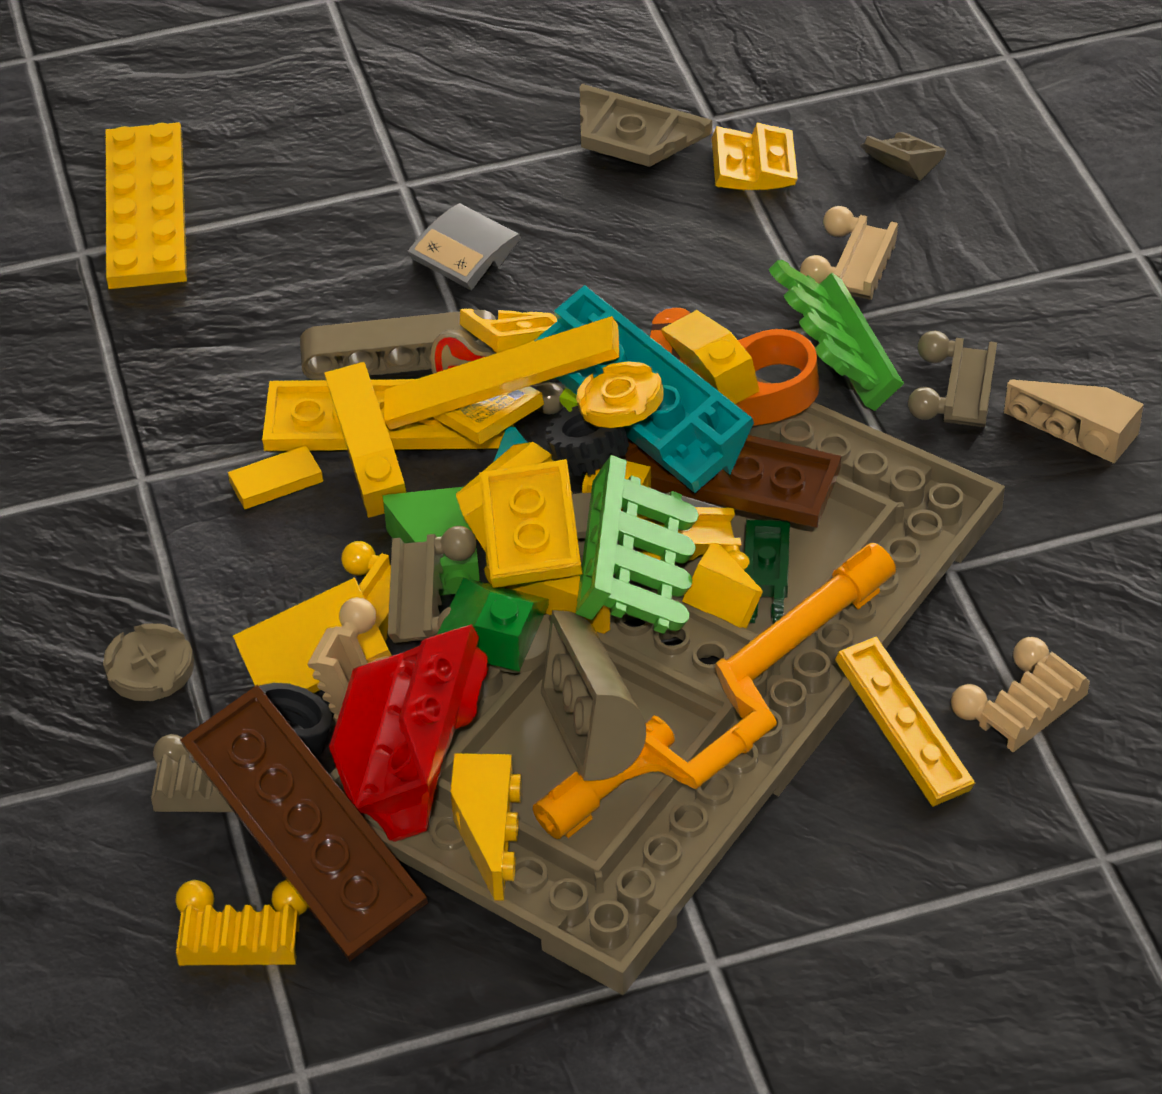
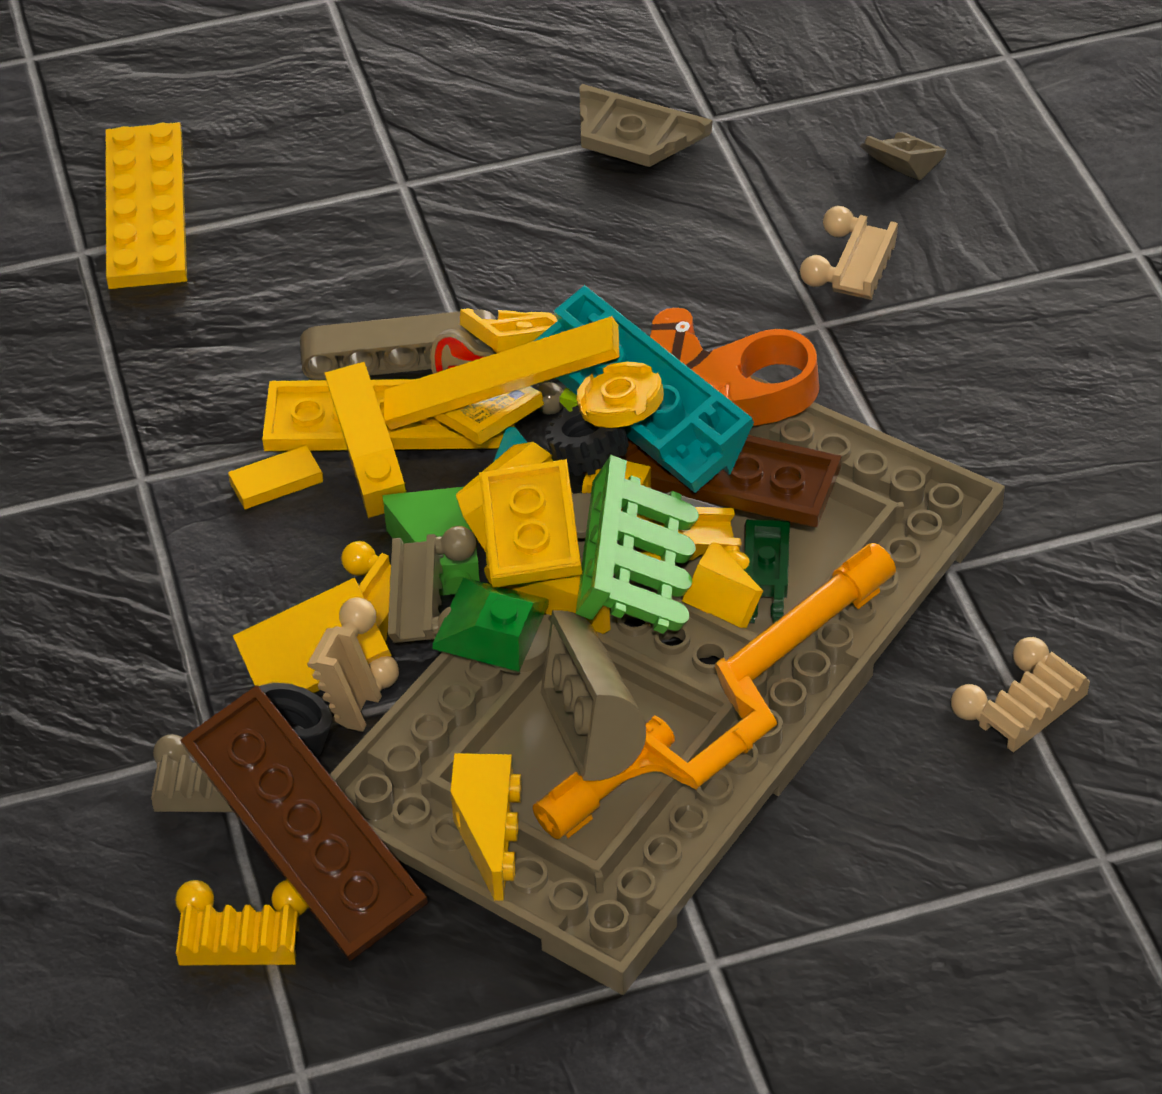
dark tan tile [103,624,195,701] -> none
red slope [329,624,488,842] -> none
light grey slope [408,203,521,290] -> none
yellow slope [661,310,759,404] -> none
yellow slope [712,123,798,190] -> none
bright green fence [769,259,904,411] -> none
yellow tile [835,636,975,807] -> none
dark tan gear [908,330,997,427] -> none
tan slope [1004,380,1144,463] -> none

